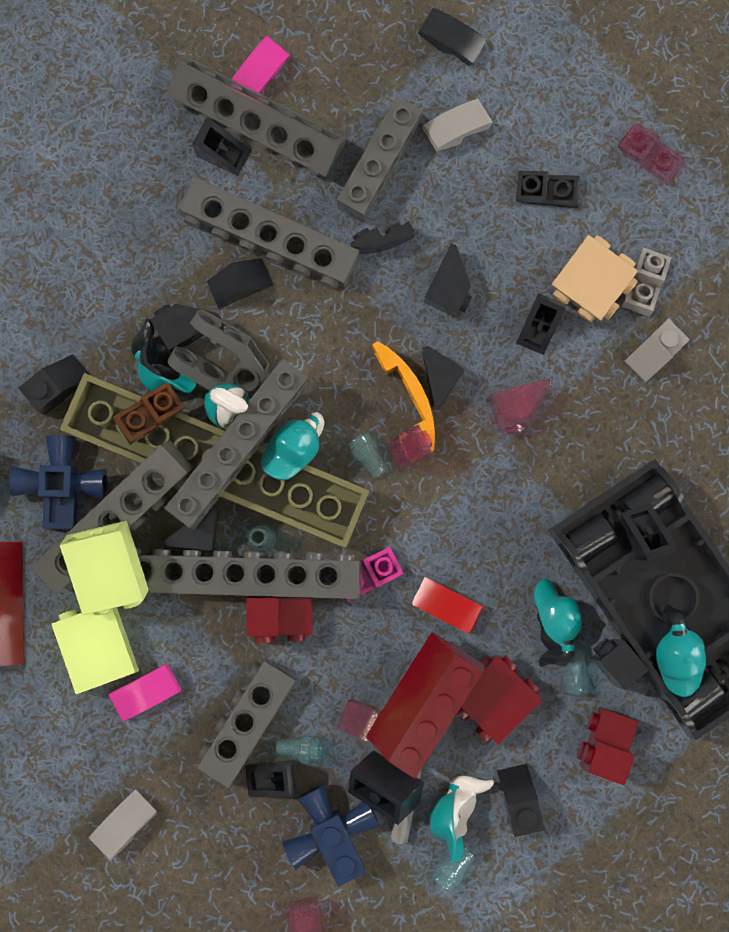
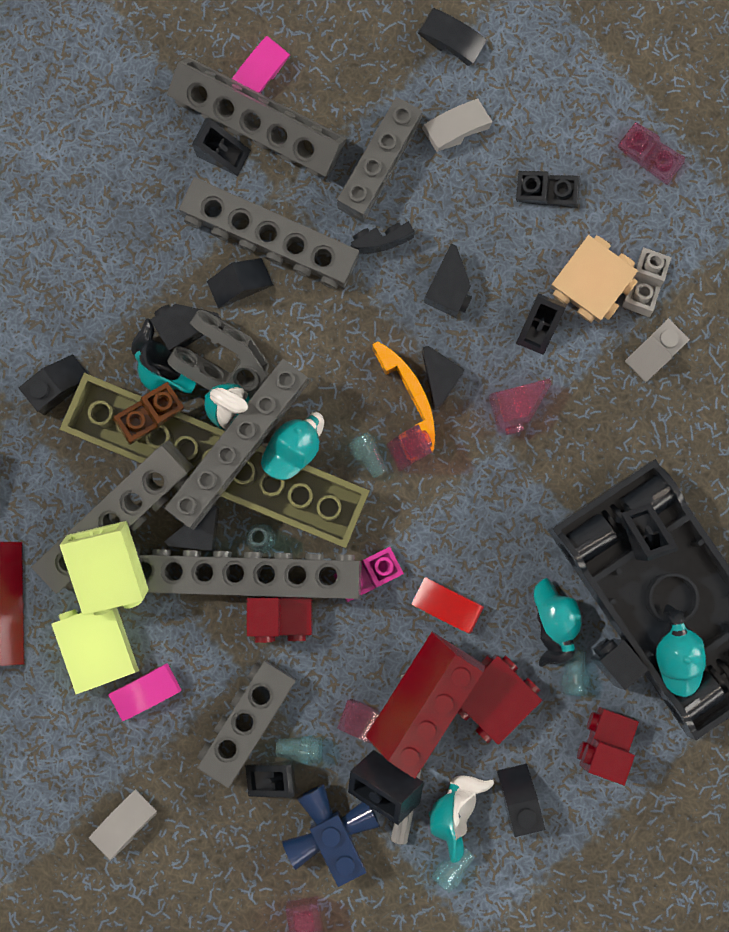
dark blue brick [9,435,108,529] -> none

